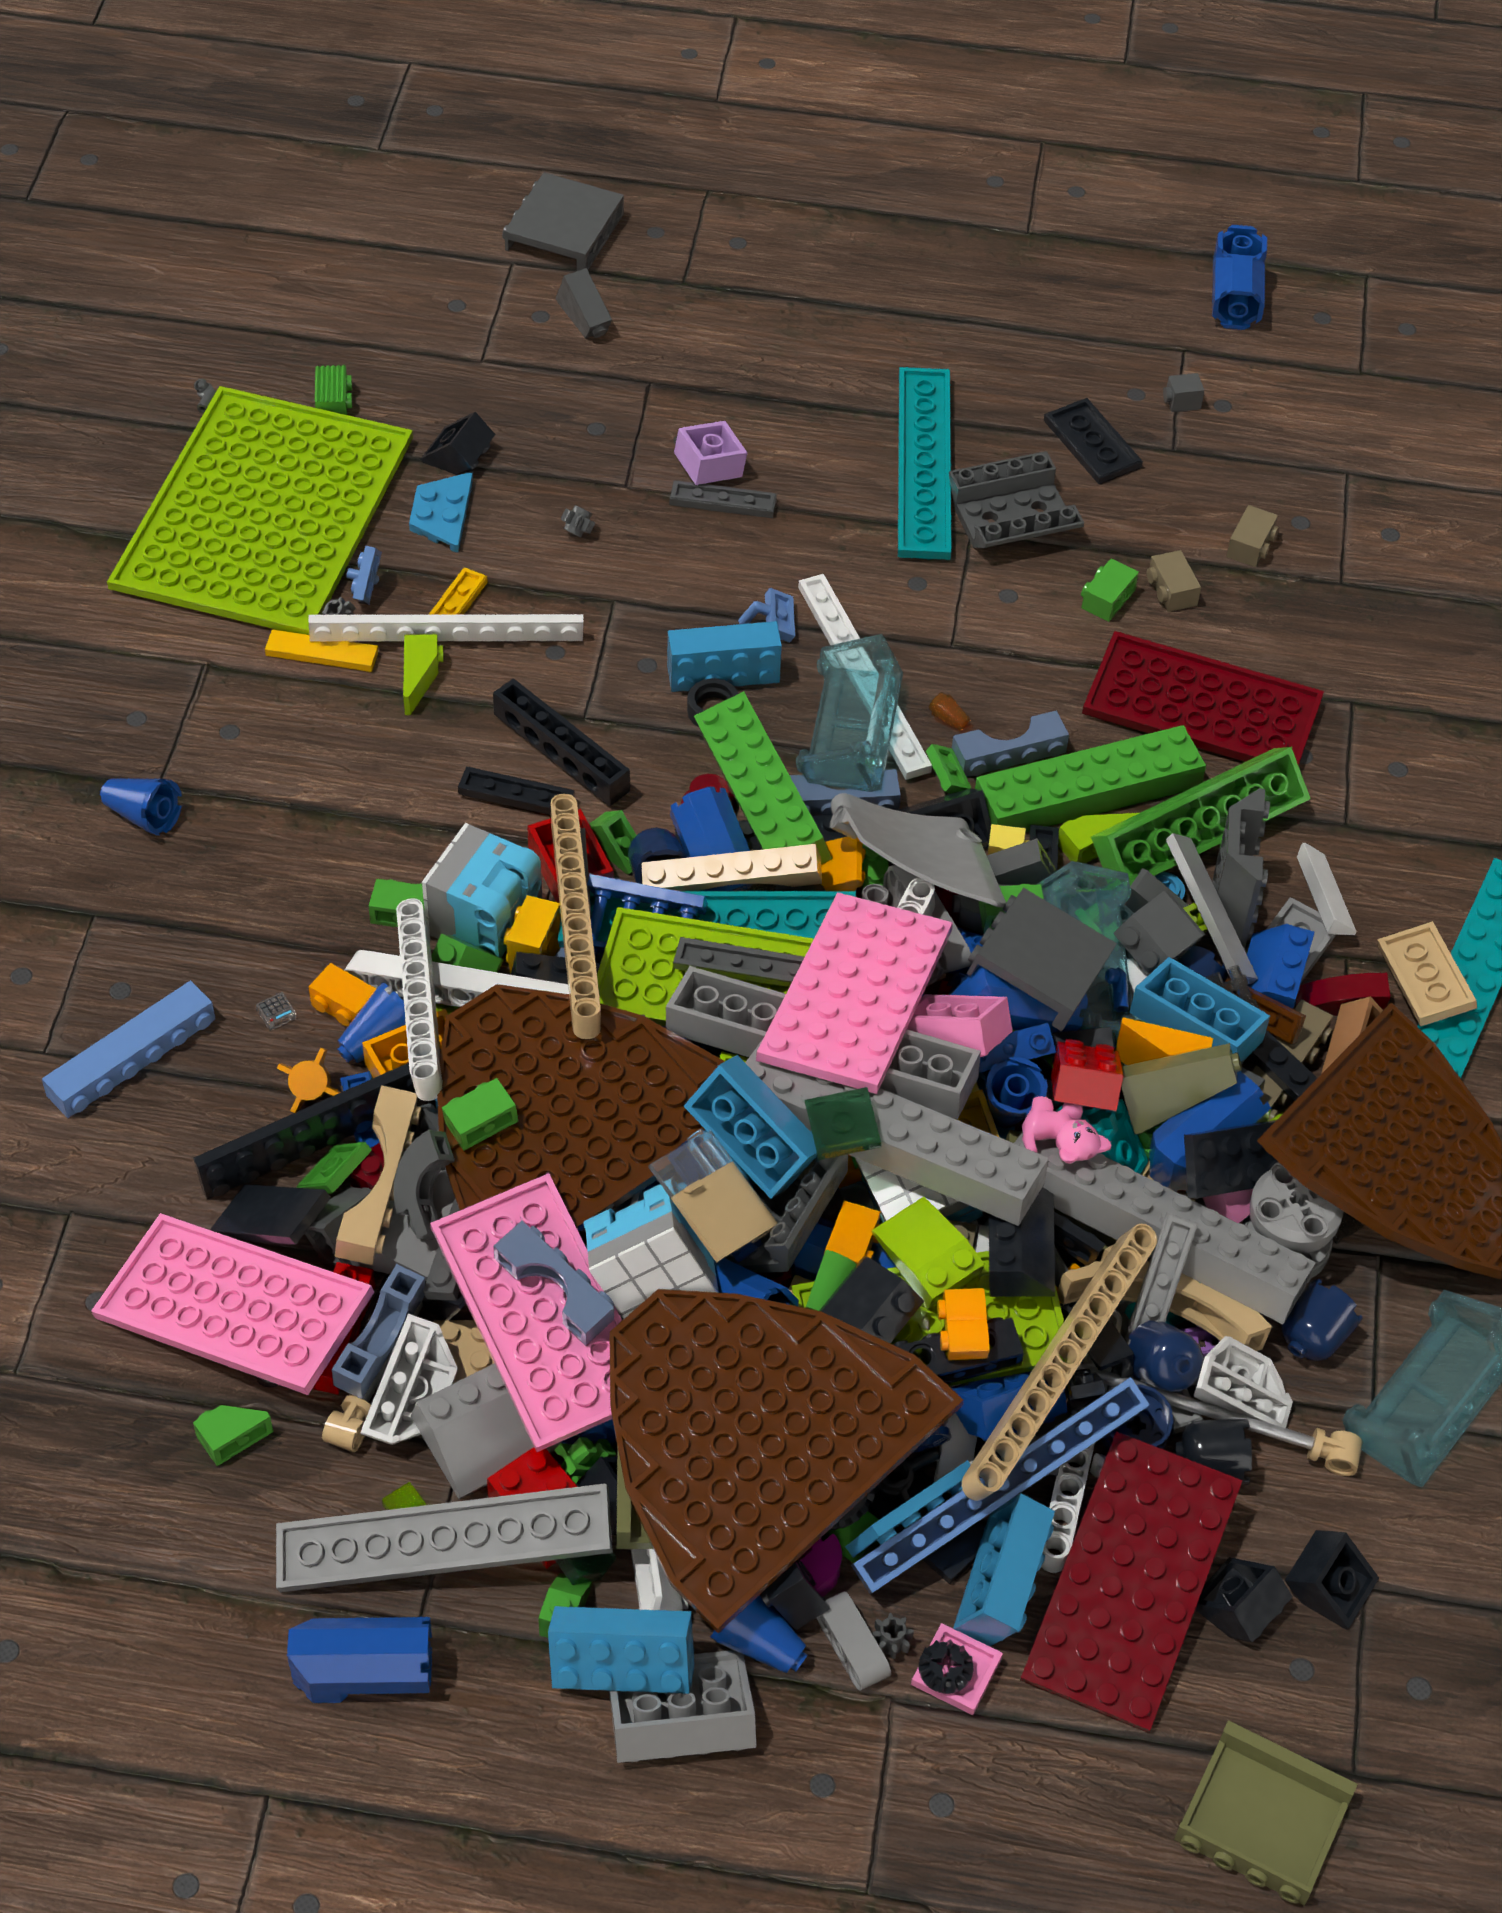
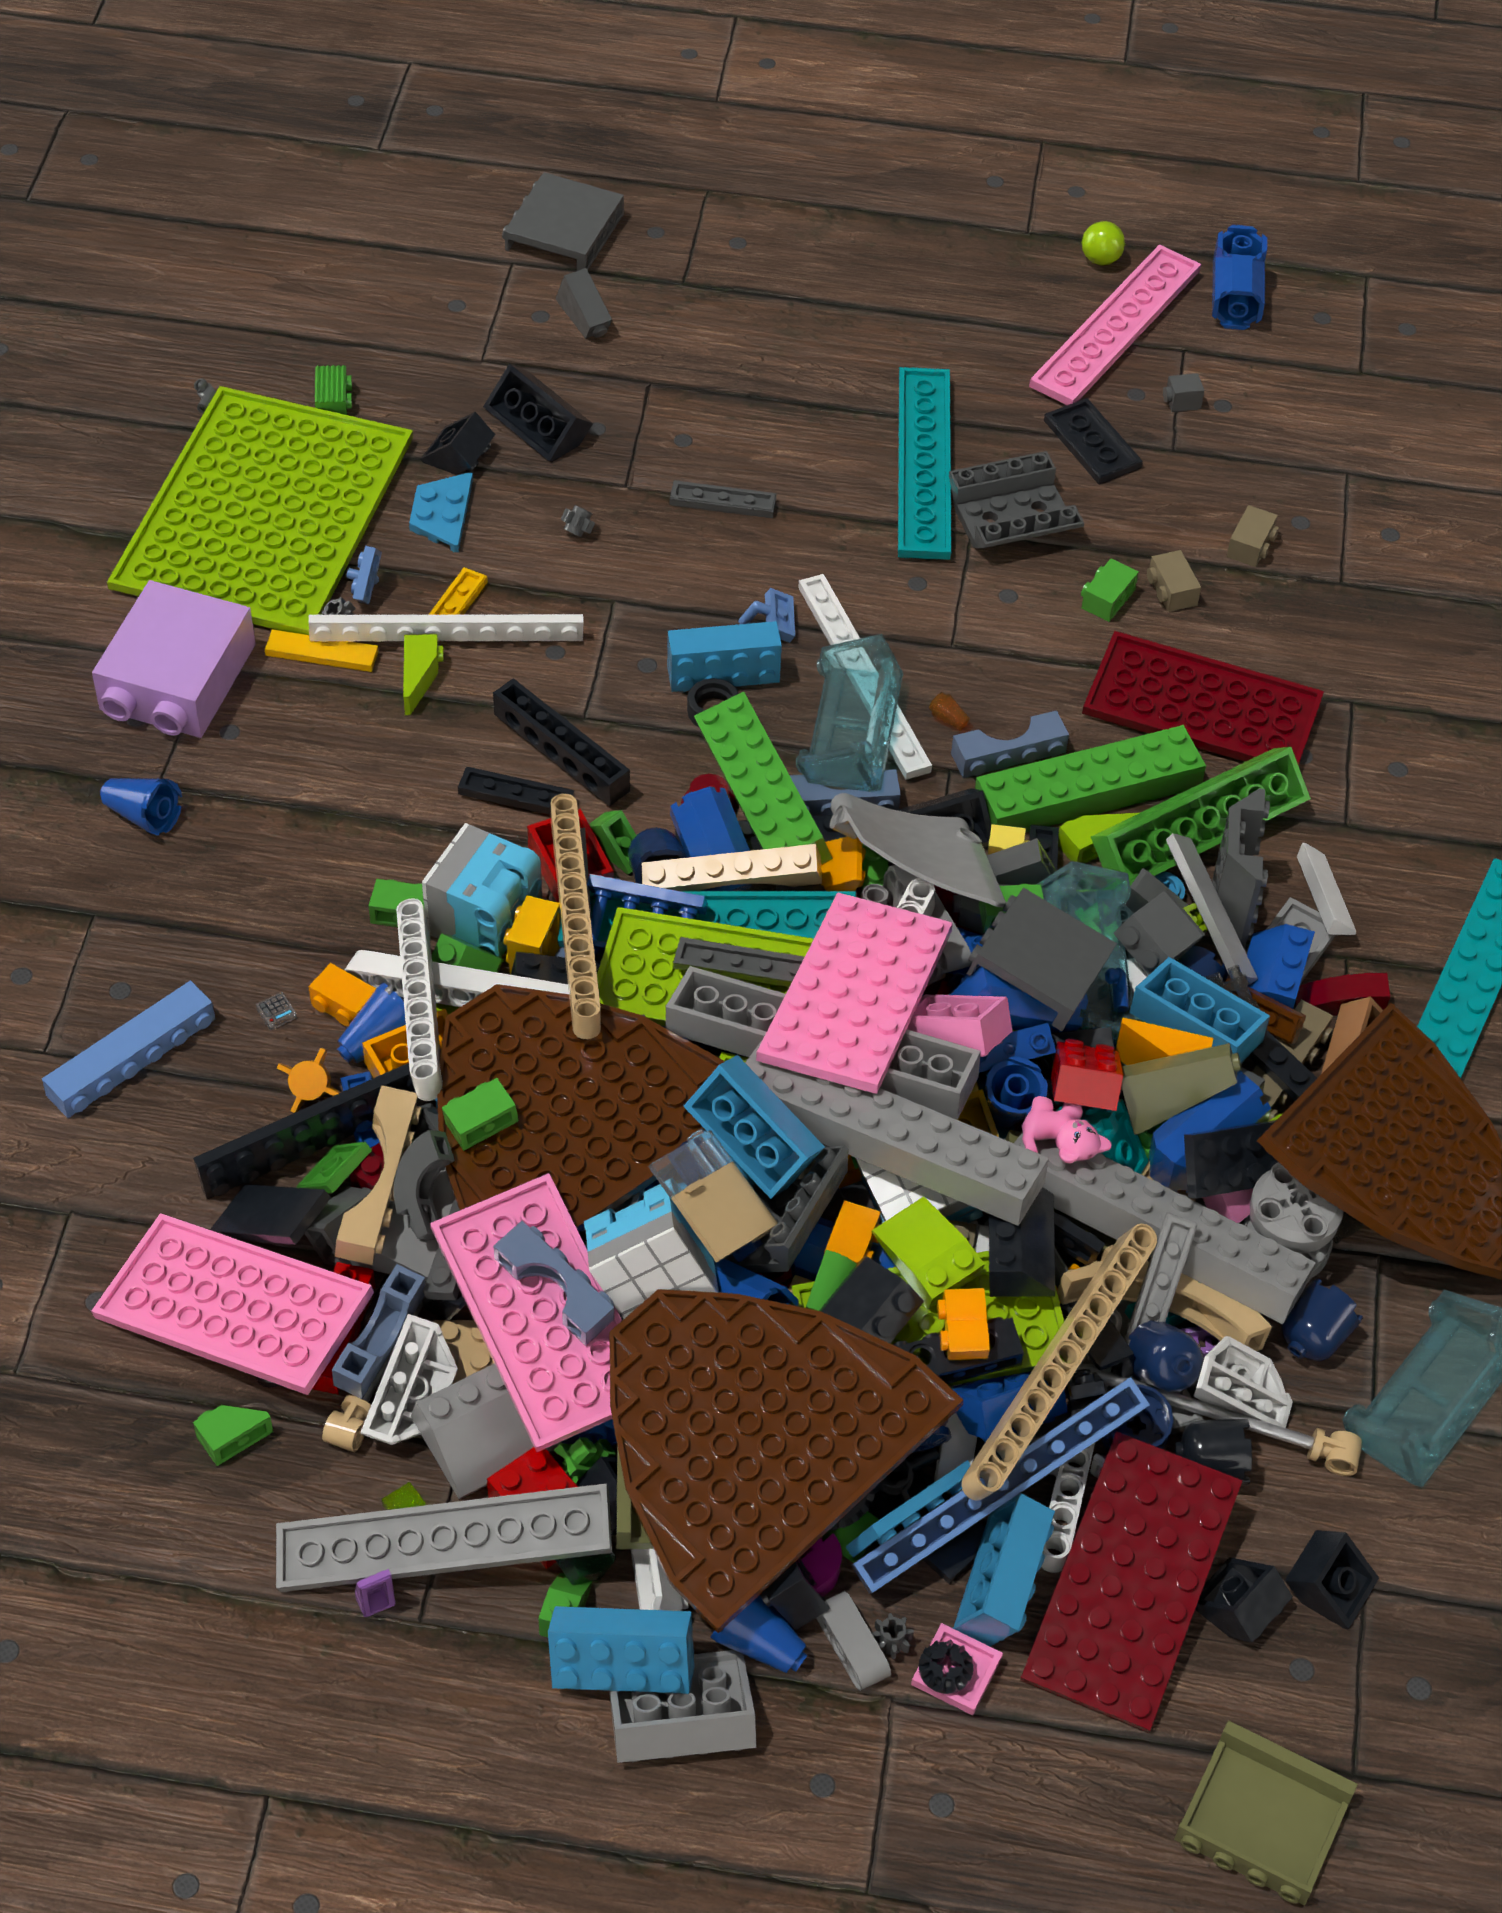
blue brick [287,1617,432,1703] -> none
lavender brick [674,421,747,485] -> none
clear green tile [804,1087,882,1160] -> none
bright green plate [926,744,971,794] -> none
tan plate [1377,921,1477,1027] -> none
none -> lavender brick [92,580,256,738]
none -> medium lavender slope [355,1569,396,1617]
none -> black slope [483,363,593,462]
none -> bright pink plate [1029,245,1201,405]
none -> lime piece [1081,221,1125,266]

